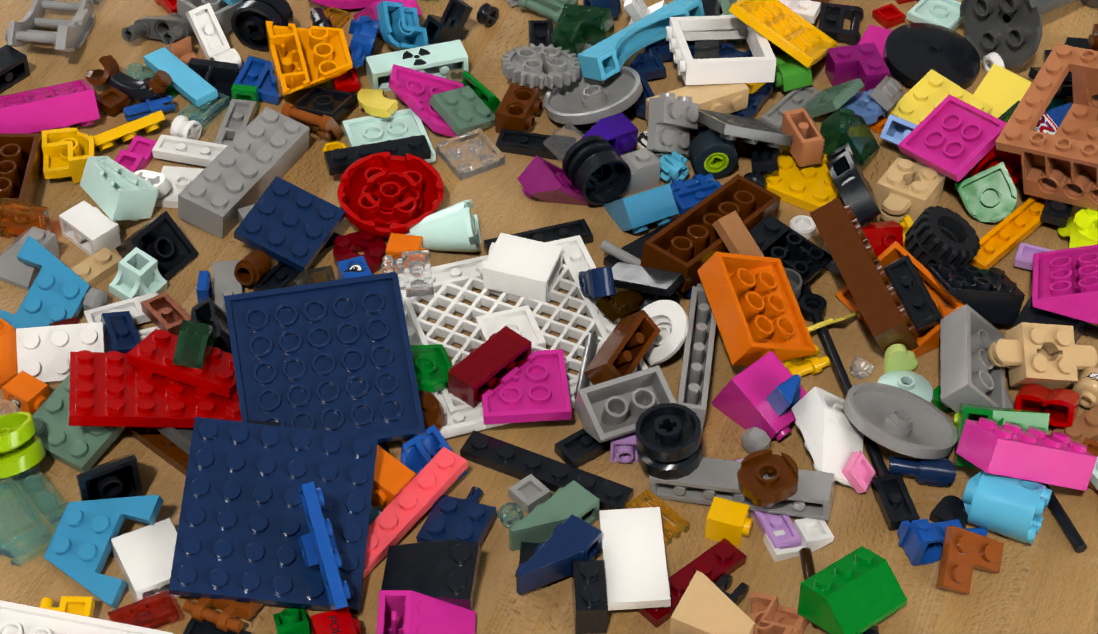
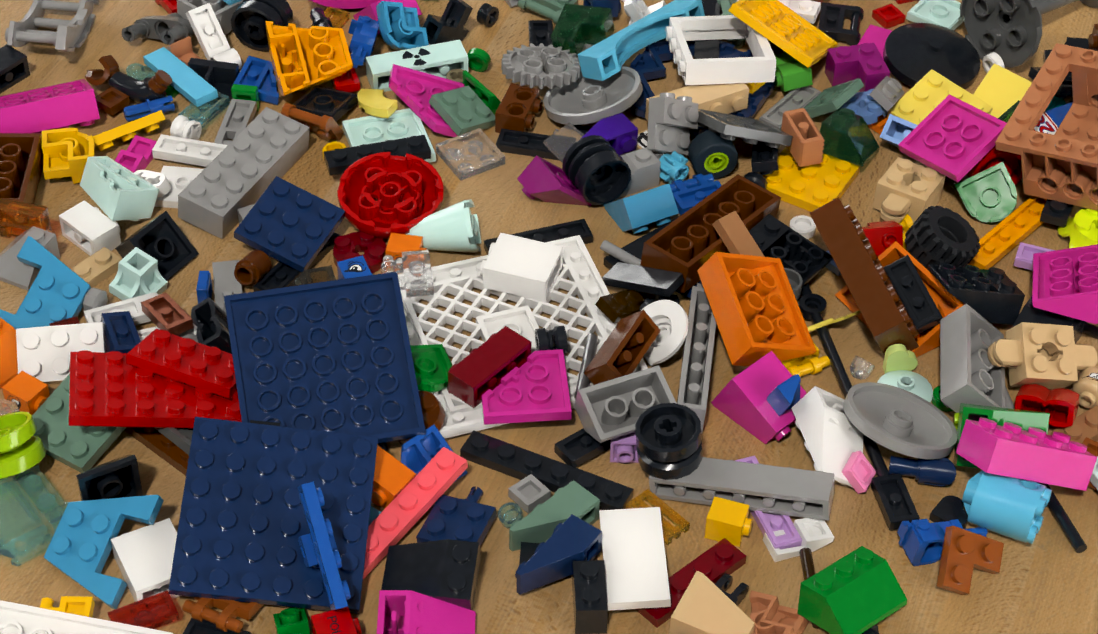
clear green slope [173,320,216,369] -> none
dark blue piece [578,266,616,298] -> none
reddish brown plate [737,450,799,507] -> none
light grey tile [741,427,771,454] -> none
black slope [826,142,881,226] -> none
none -> green tile [467,48,491,72]
none -> black wheel [535,326,568,354]

